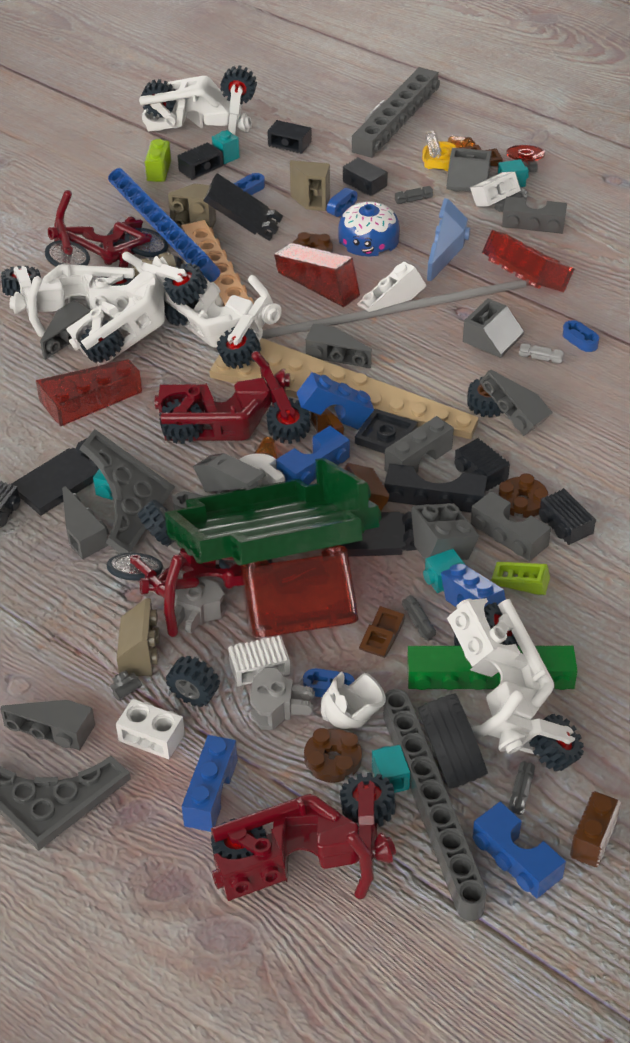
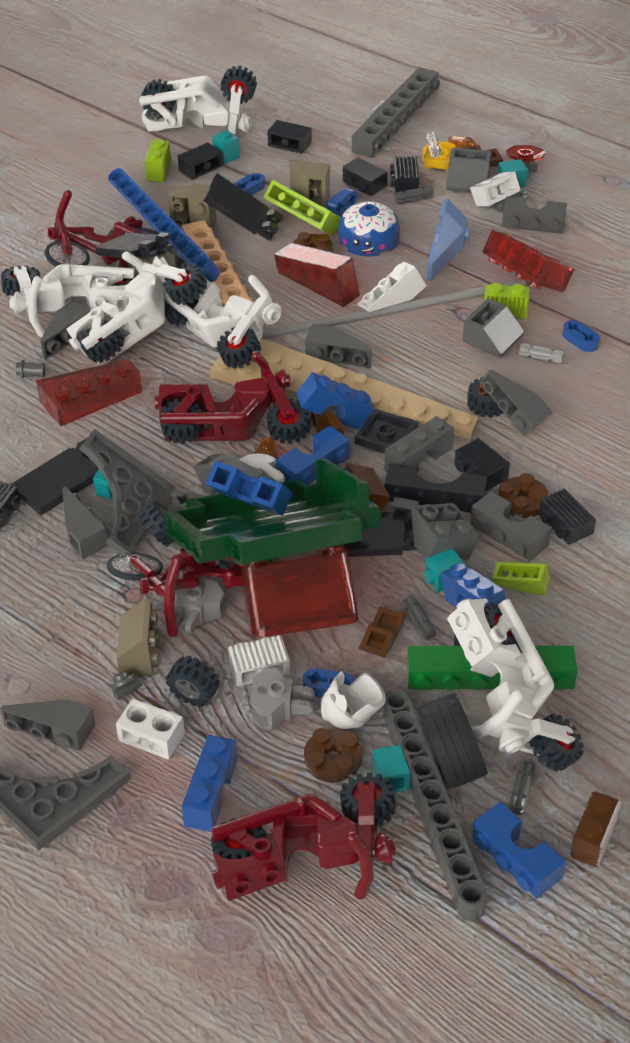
none -> dark grey pin [16,360,45,378]
none -> black tile [95,232,174,259]
none -> blue arch [206,461,293,516]
none -> lime brick [263,180,341,237]
none -> black brick [390,156,419,193]
none -> dark grey tile [392,497,420,514]
none -> lime brick [484,283,529,319]

